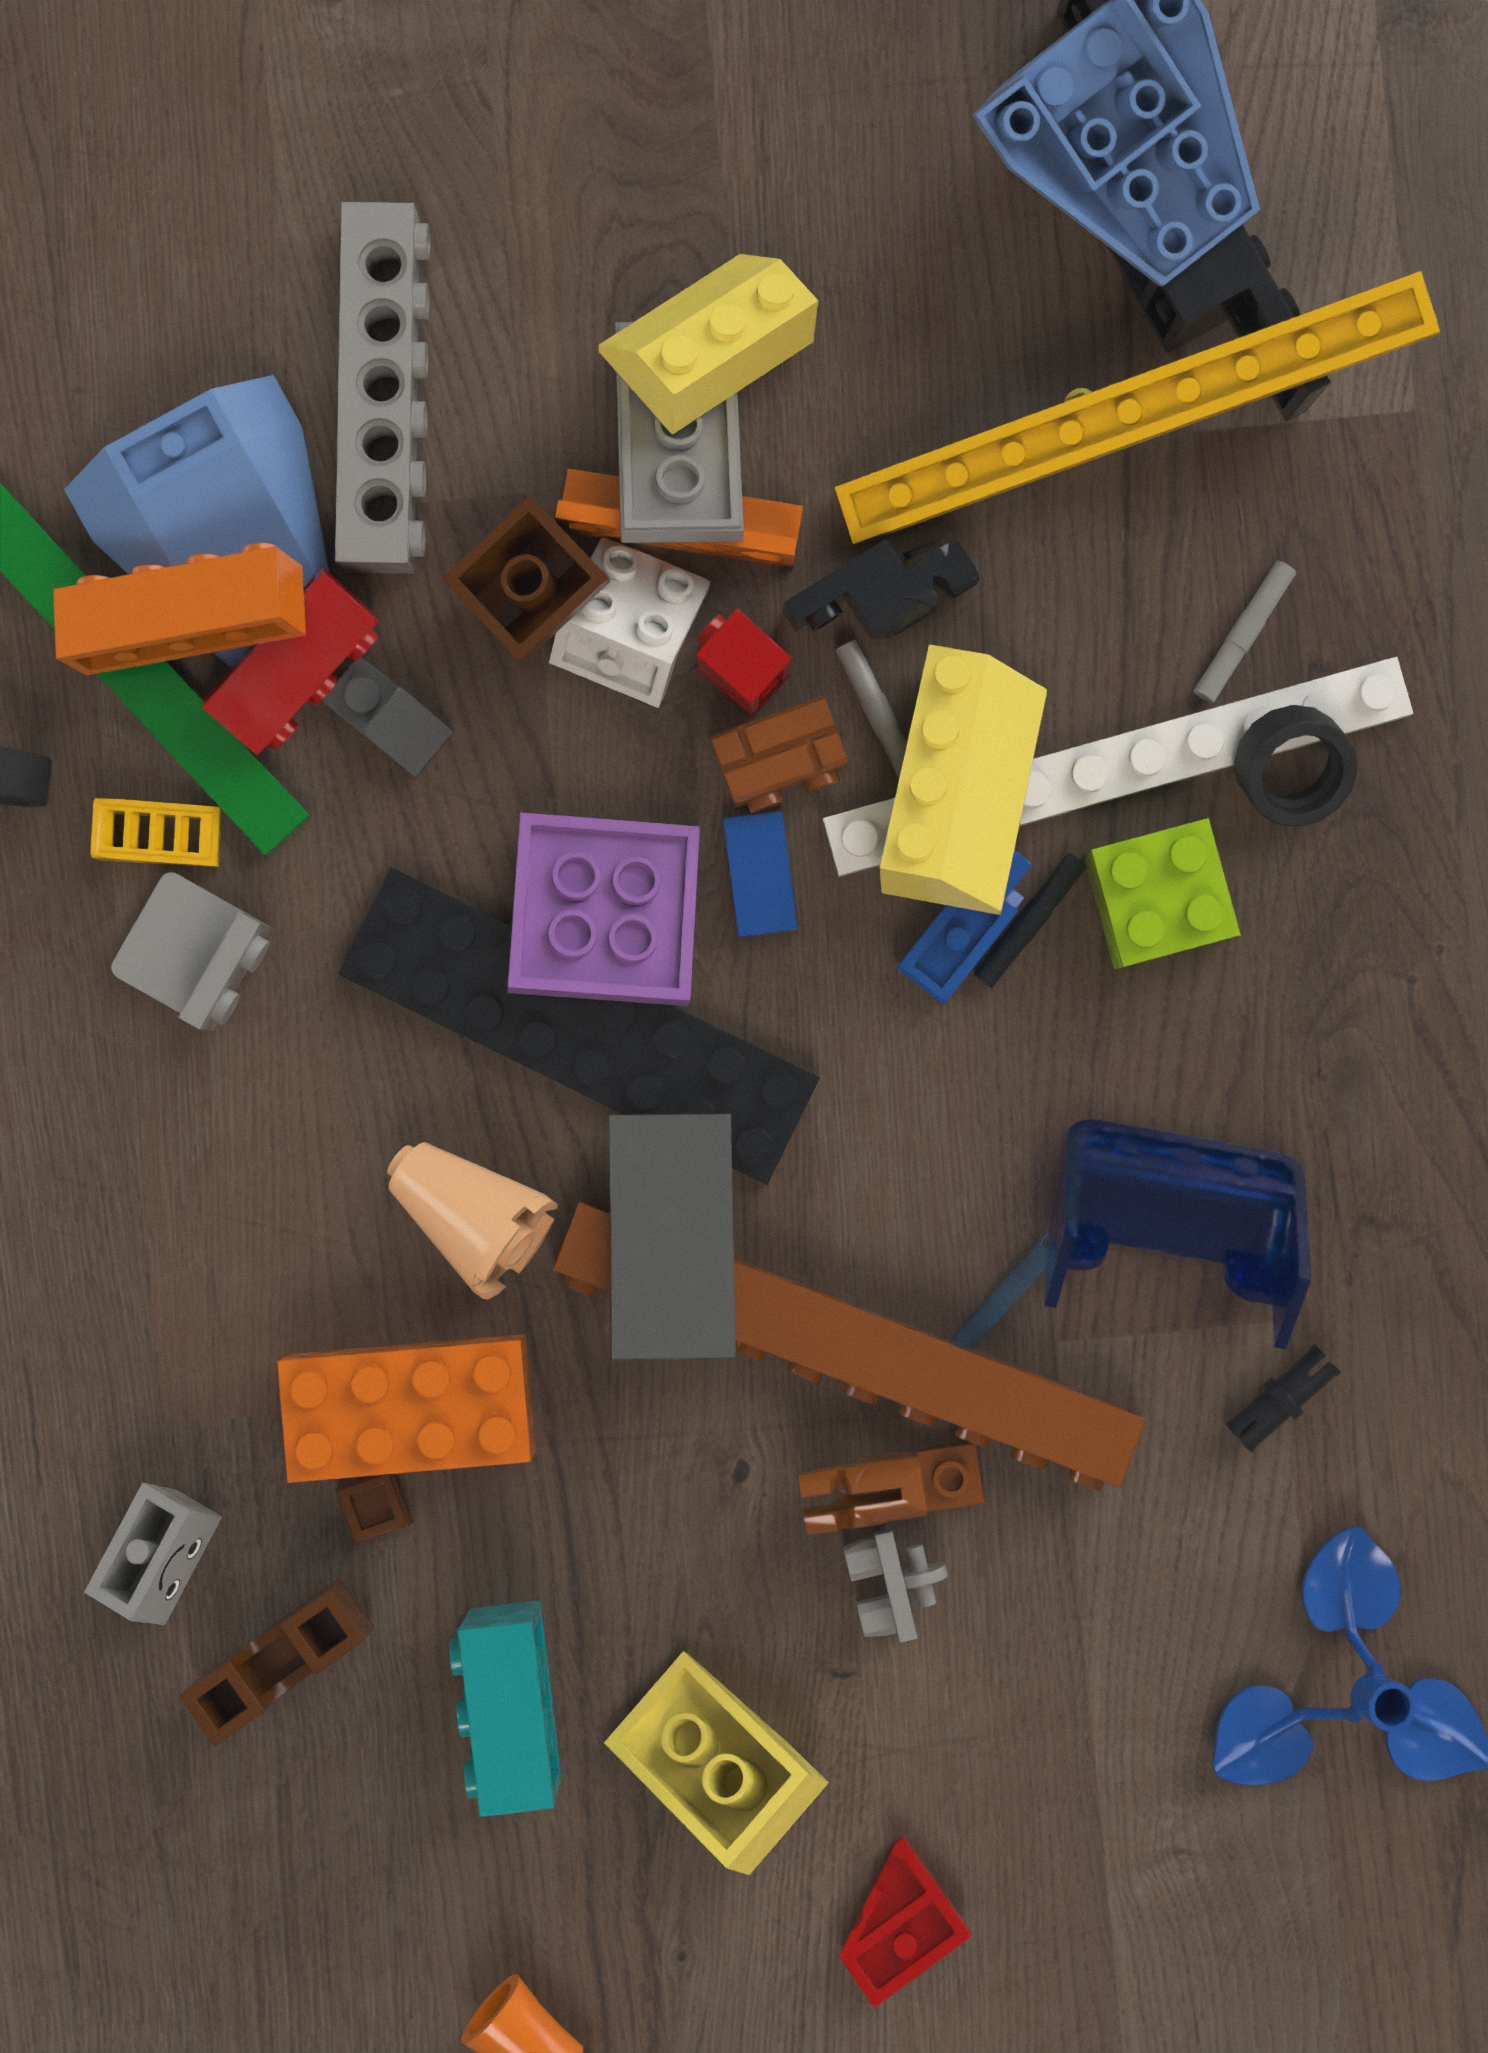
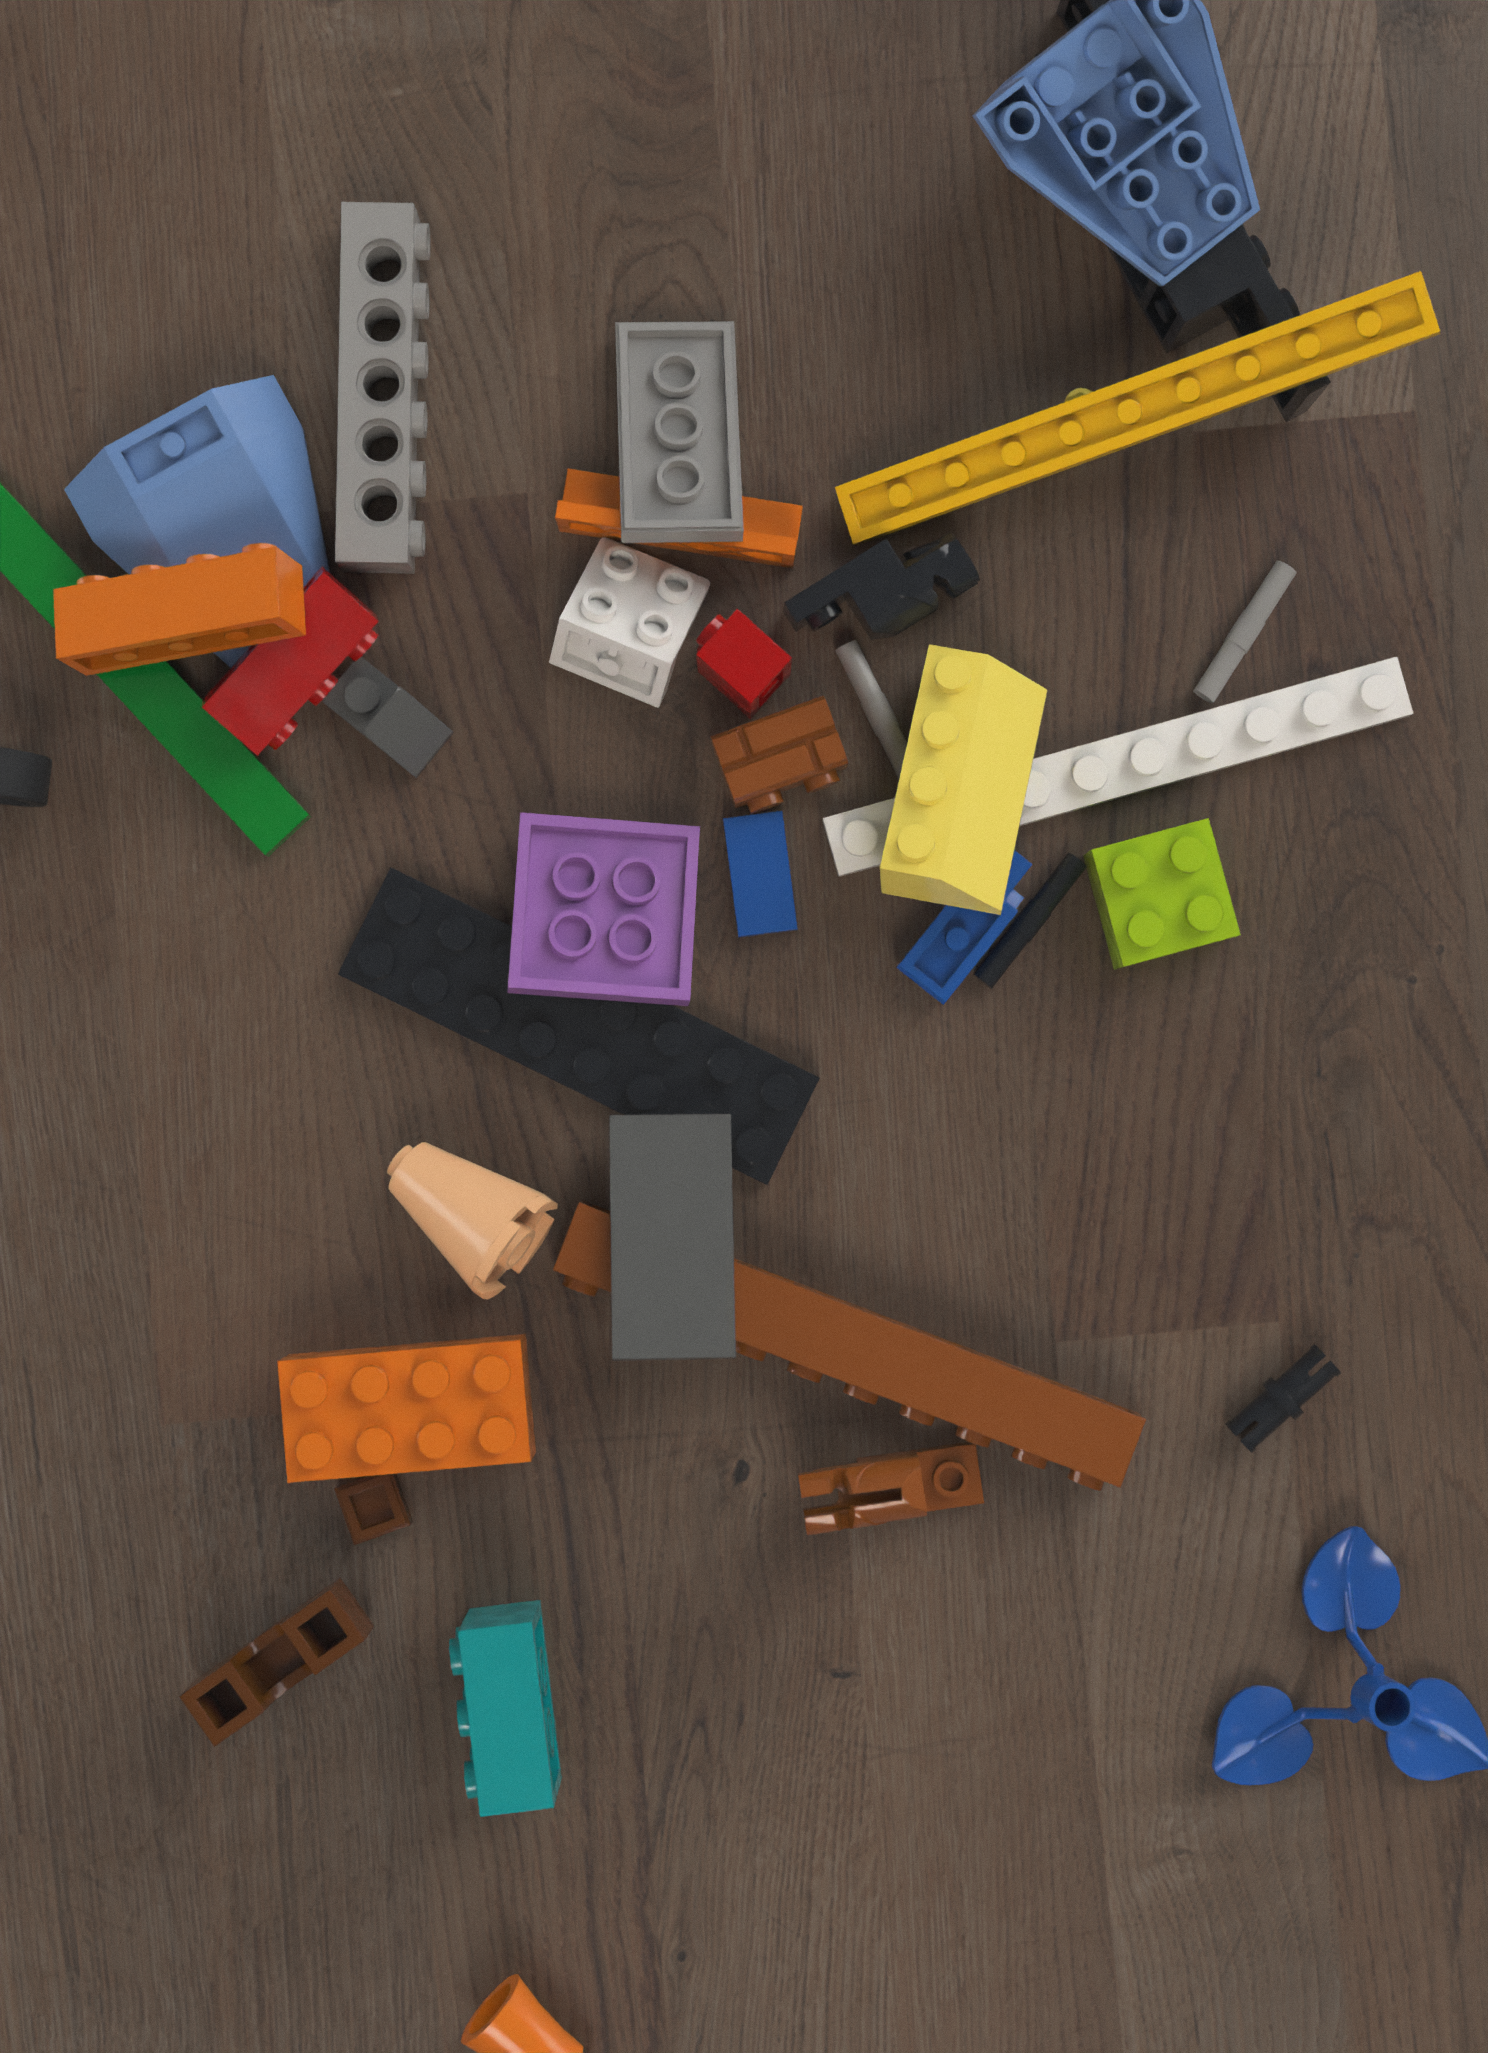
light grey brick [84,1482,222,1625] -> none
yellow slope [91,798,222,867] -> none
light grey bracket [111,872,272,1031] -> none
reddish brown slope [442,495,611,665] -> none
light yellow slope [599,254,818,435] -> none
light yellow slope [604,1651,829,1875] -> none
red wing [839,1835,973,2008] -> none
light grey hips [843,1523,948,1643] -> none
dark azure piece [949,1232,1064,1349] -> none
clear blue windscreen [1044,1119,1312,1349] -> none
black tyre [1234,705,1358,827] -> none

